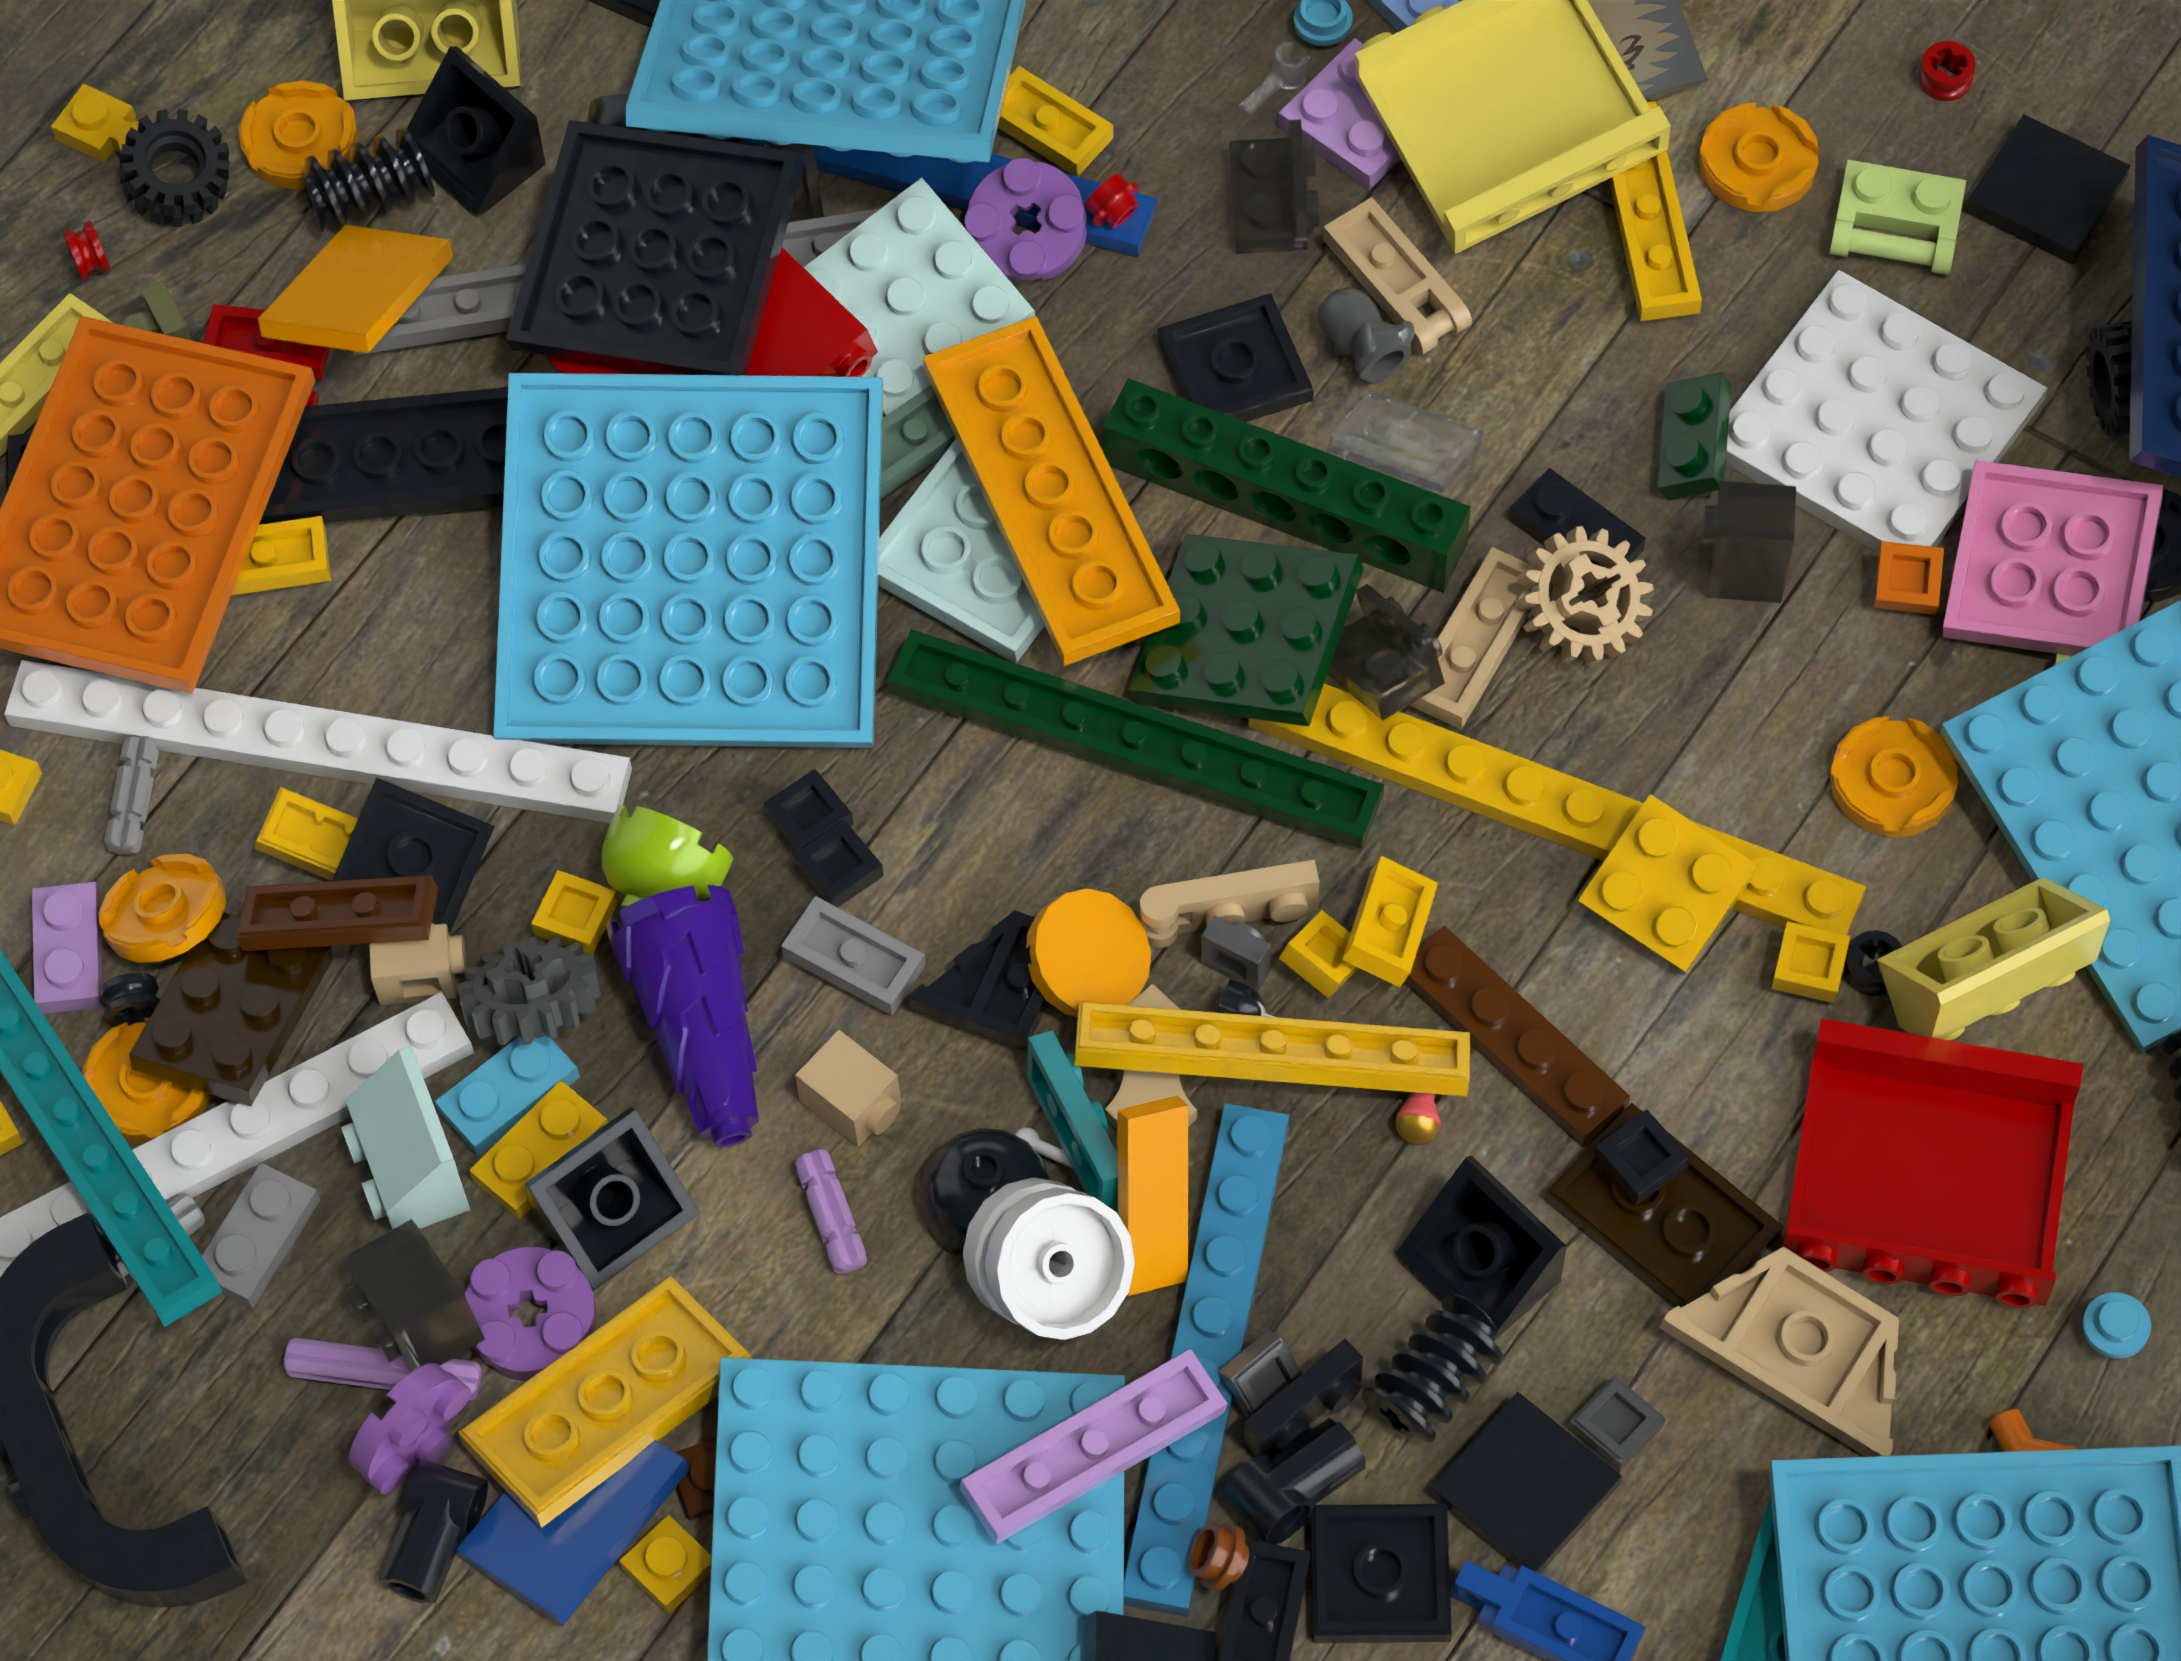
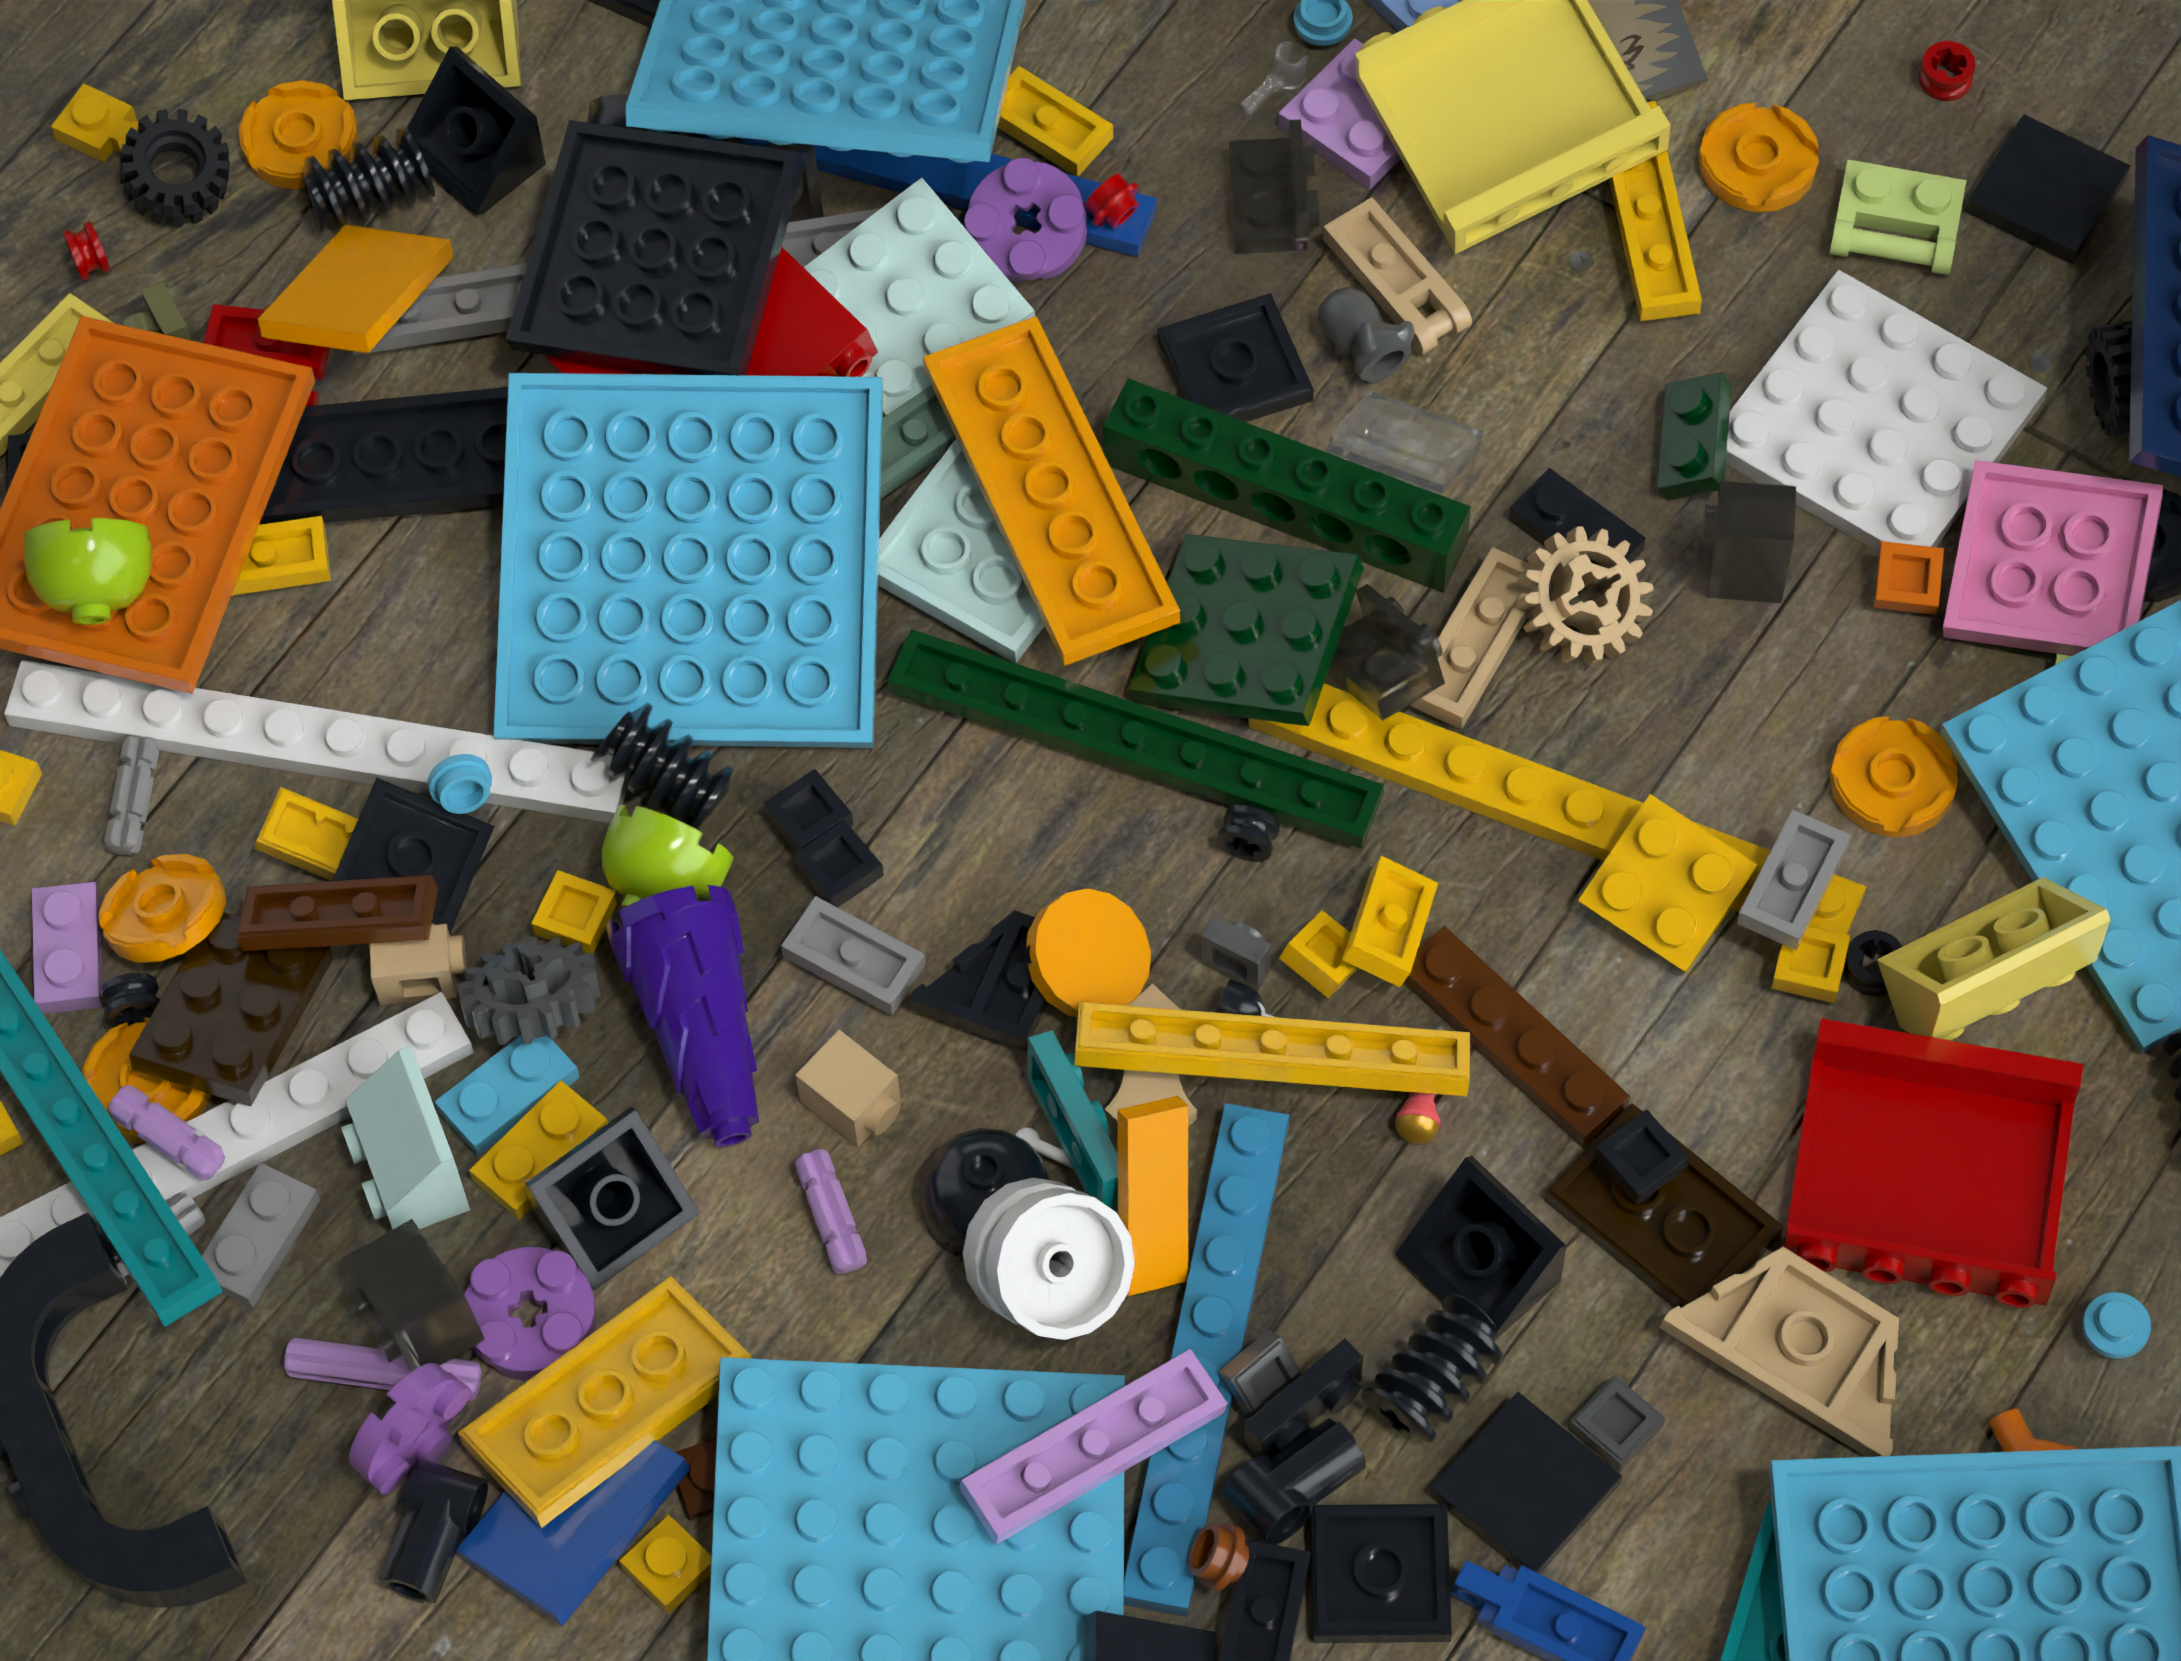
tan plate [1140,859,1320,948] -> none
none -> lime cylinder [24,518,152,625]
none -> lavender axle [108,1085,225,1180]
none -> medium azure plate [428,754,492,814]
none -> black piece [590,703,733,830]
none -> black bush [1216,805,1280,862]
none -> light grey plate [1737,809,1852,950]

